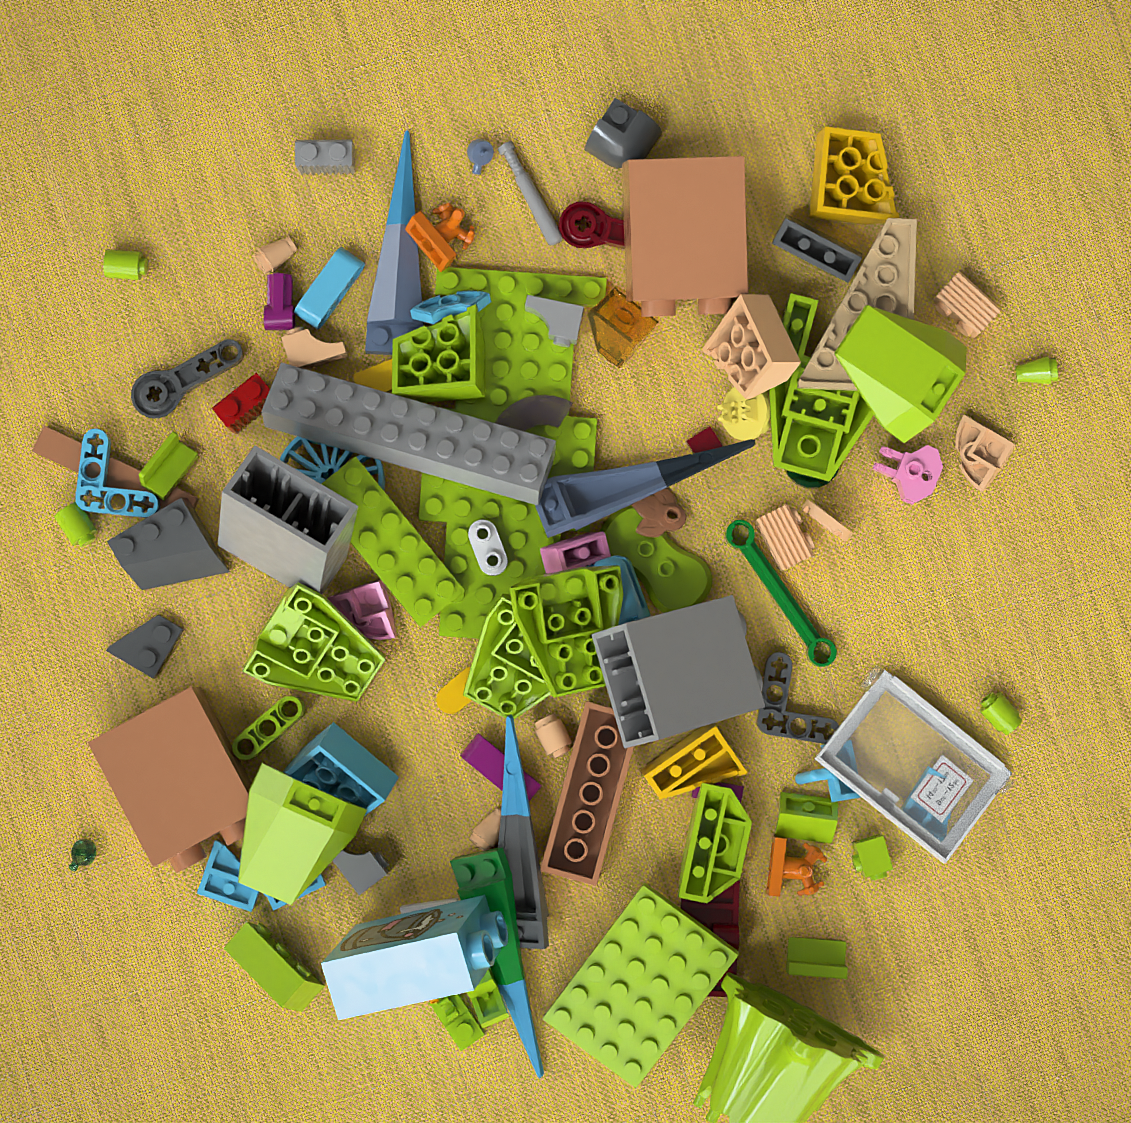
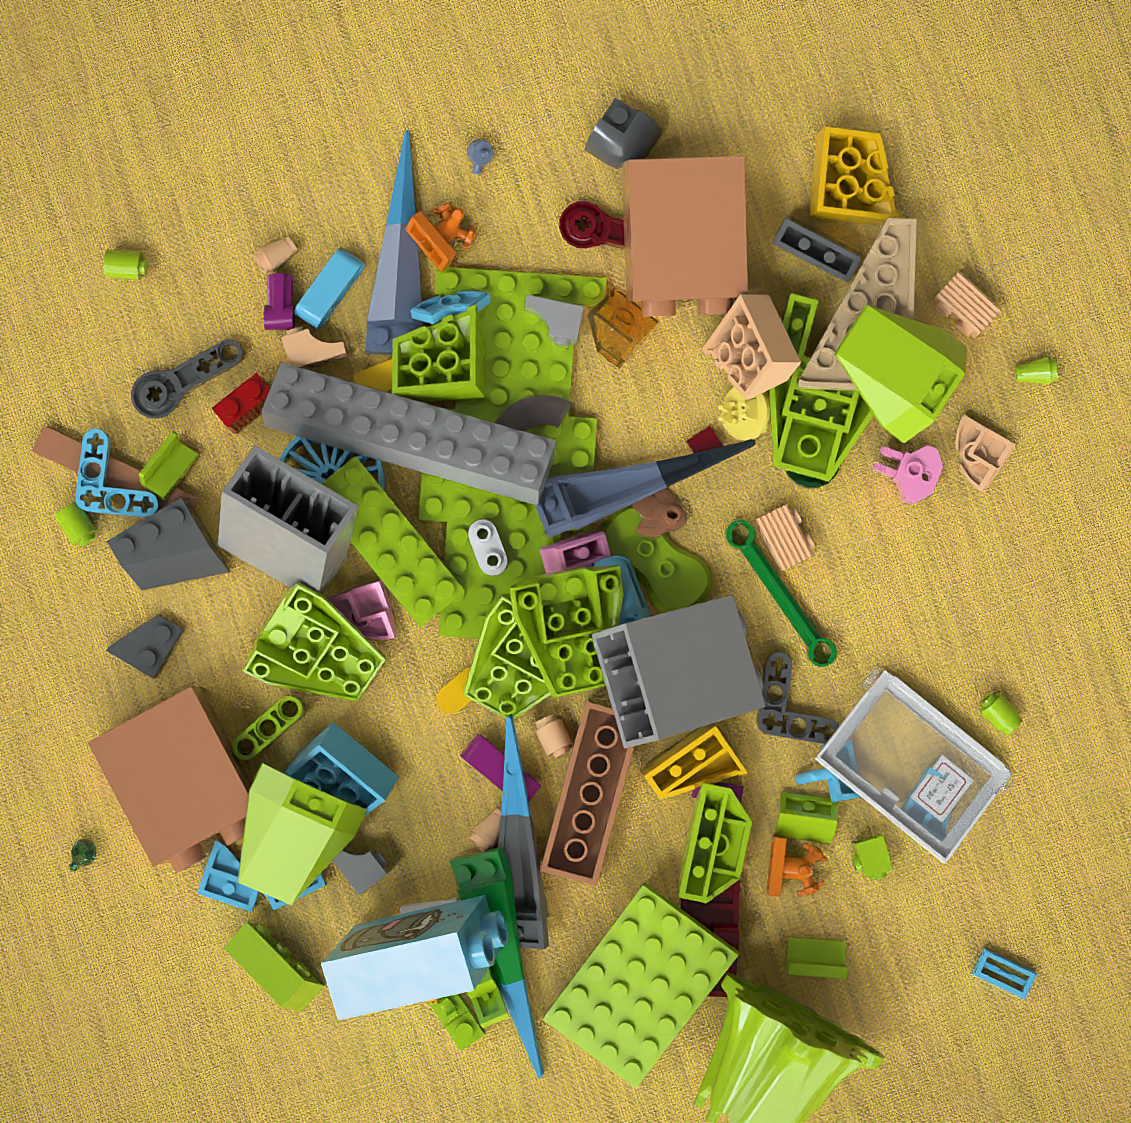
light grey brick [295,139,355,175] -> none
light grey piece [498,141,563,246] -> none
light nougat tile [802,499,853,542] -> none
none -> medium azure tile [971,947,1037,1000]

